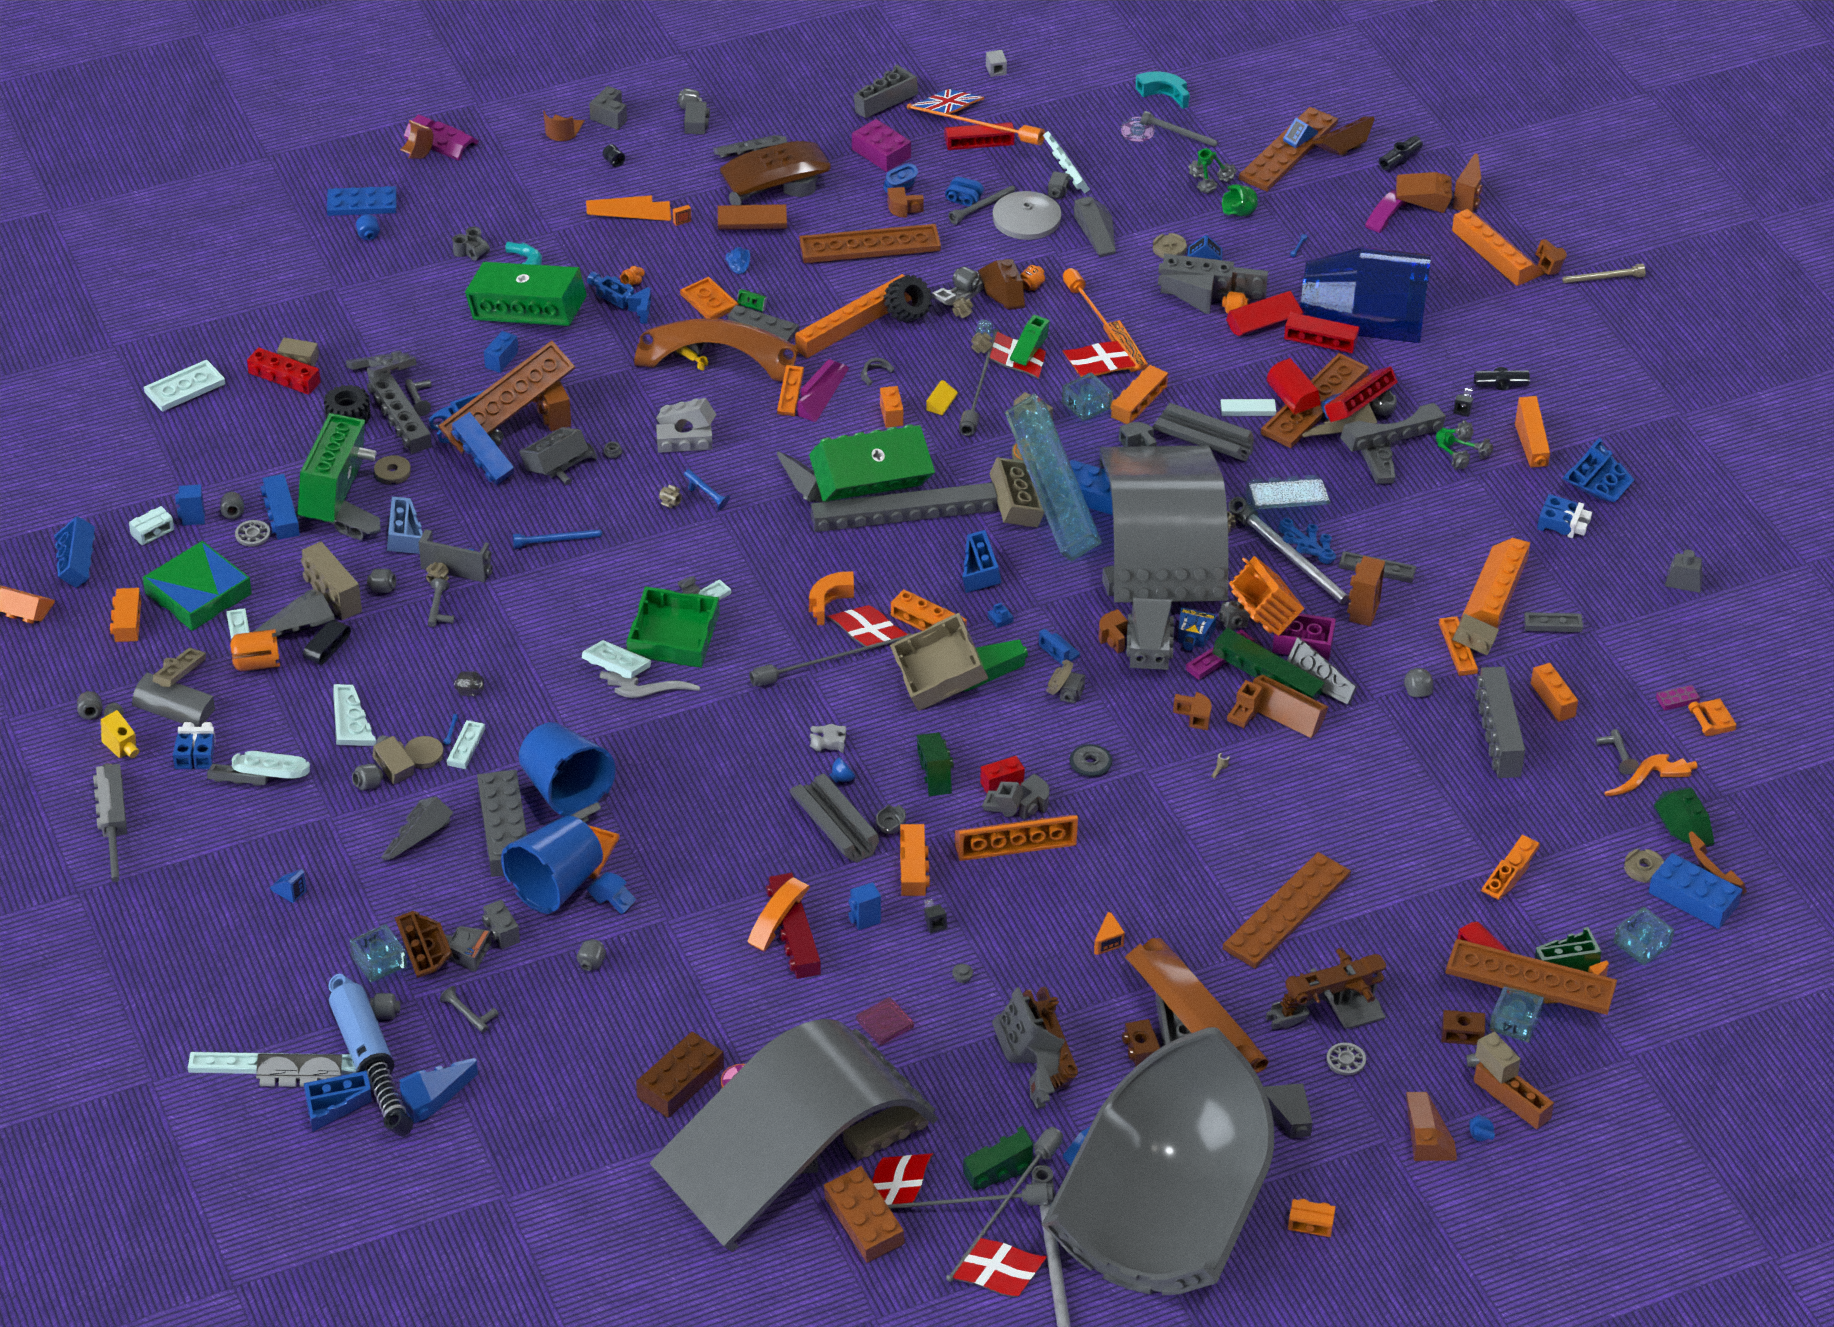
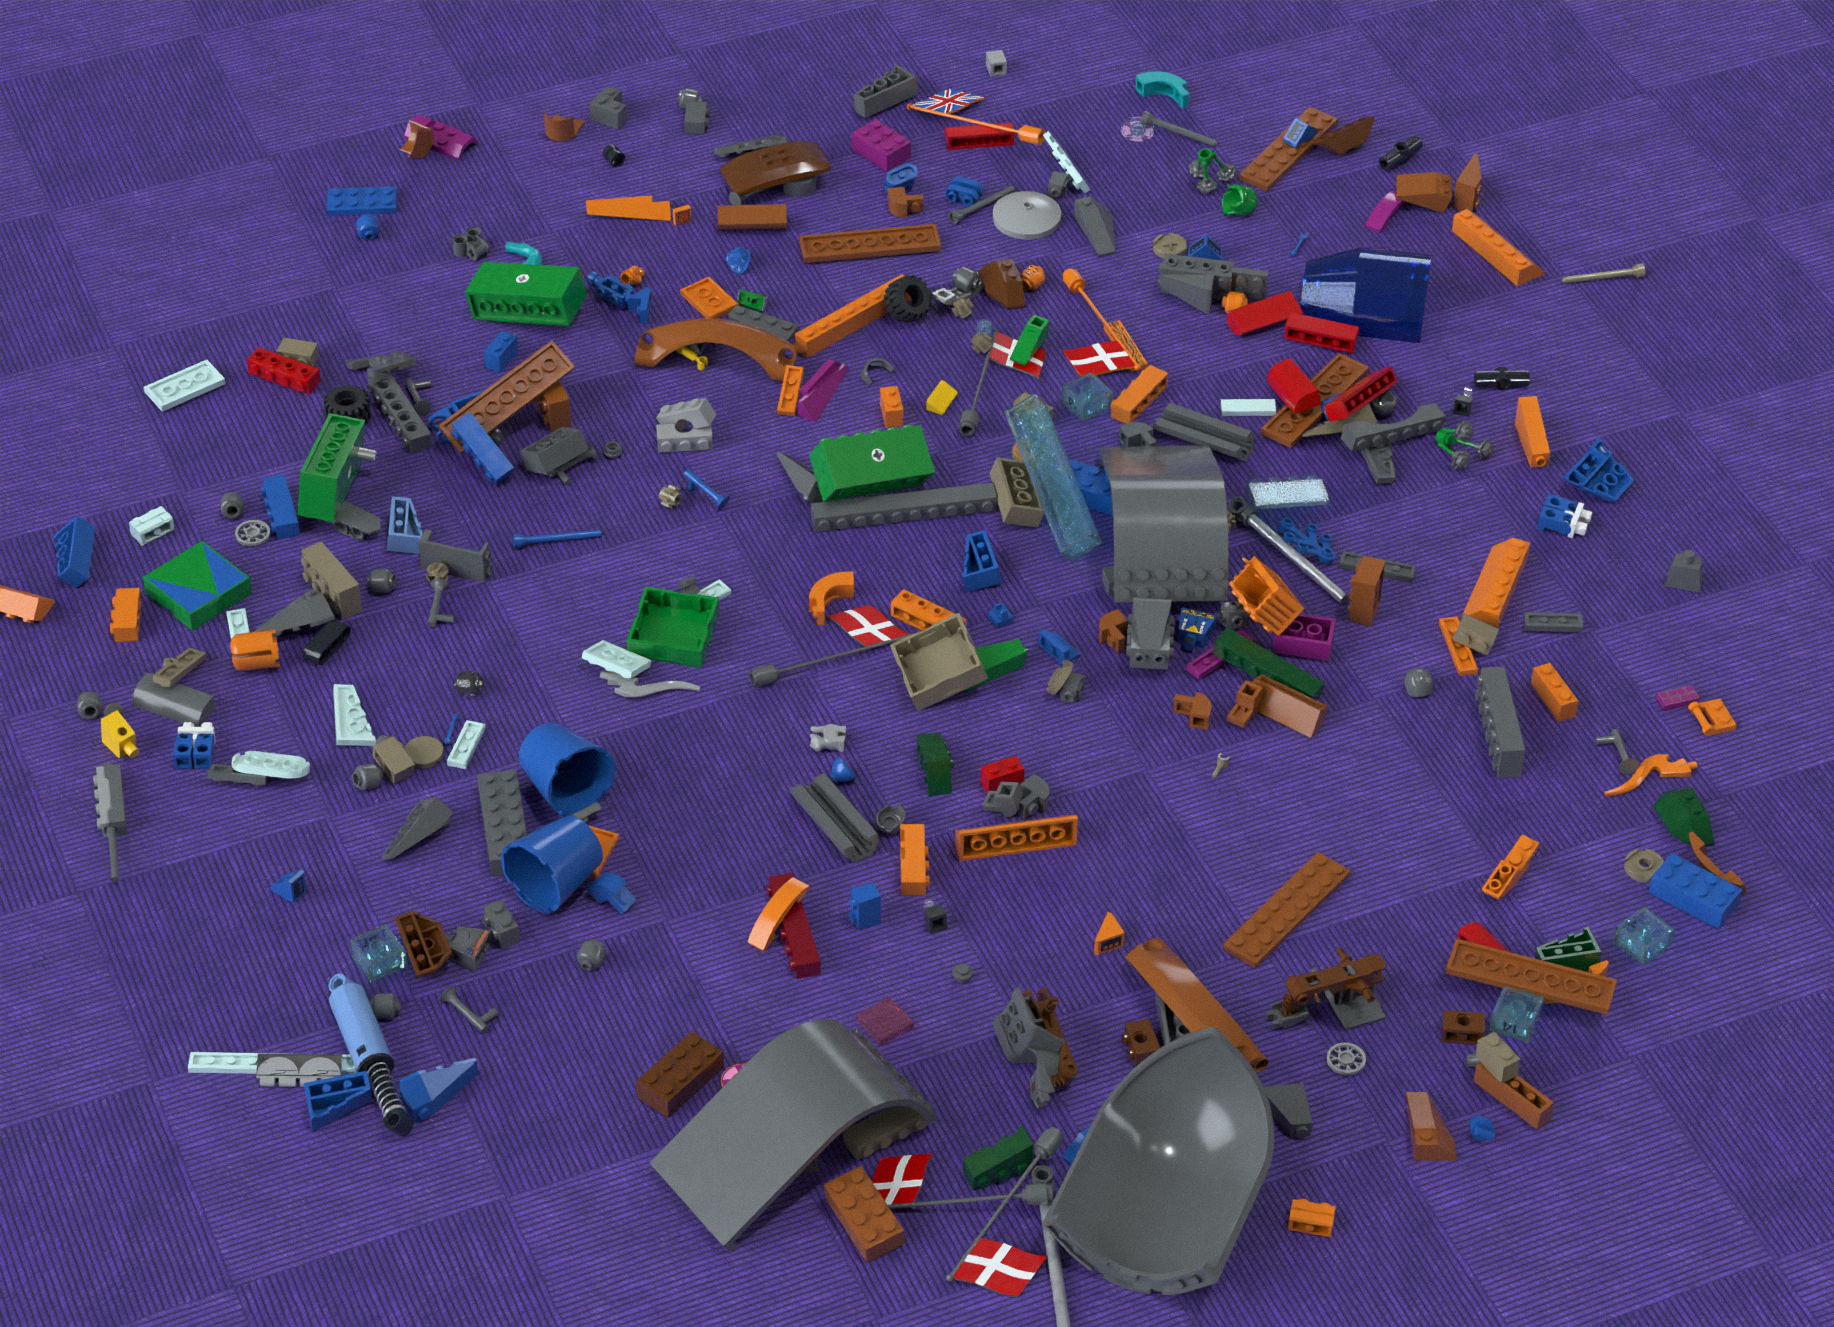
blue brick [175,484,205,526] -> none
dark tan tile [374,455,411,484] -> none
dark grey wheel [1069,744,1112,777] -> none
wing [1287,637,1358,704] -> none
dark orange brick [1535,239,1567,275] -> none

